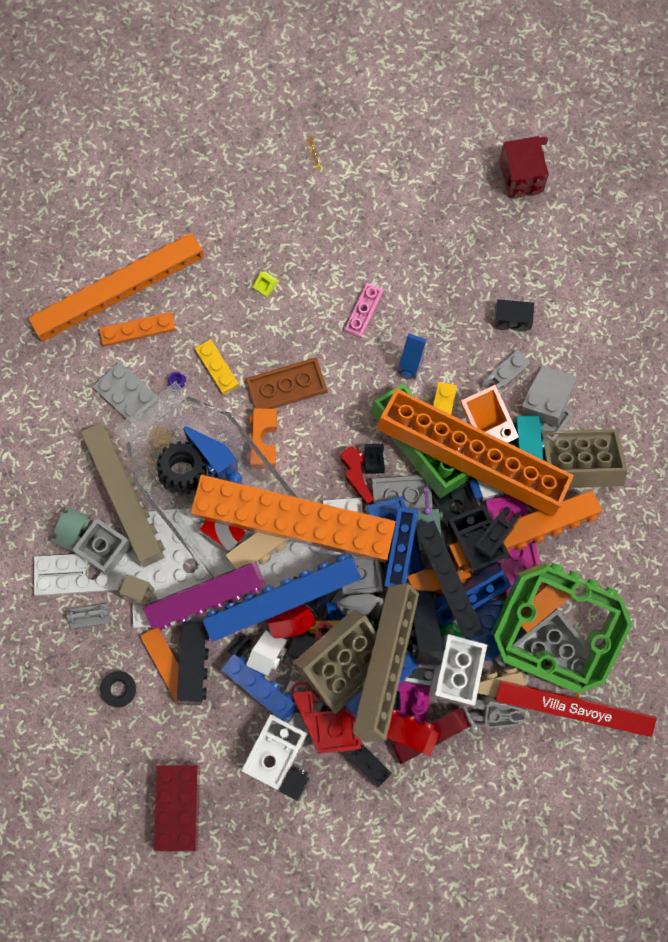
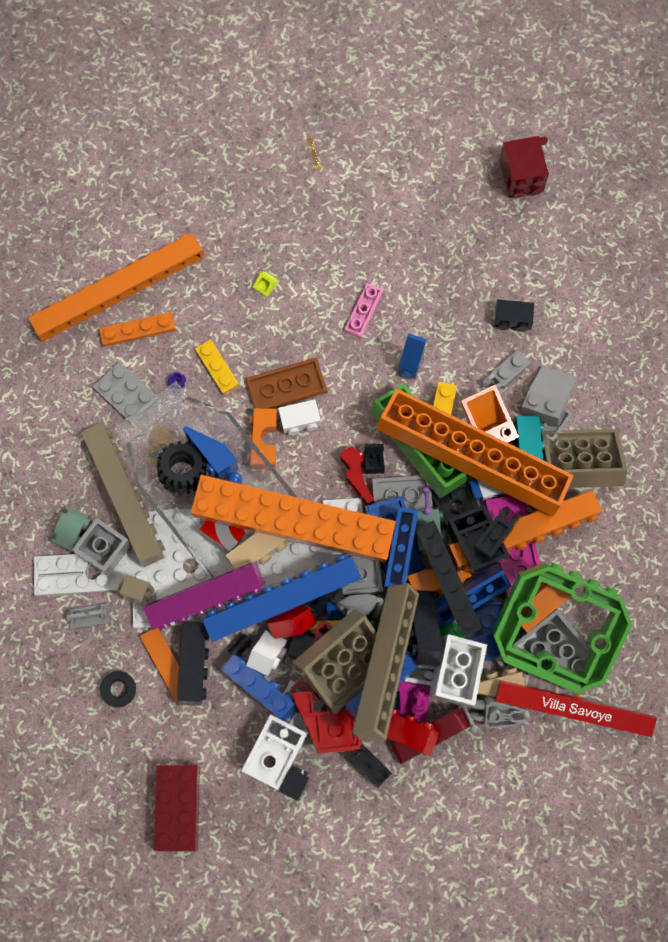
none -> white piece [278,400,321,435]

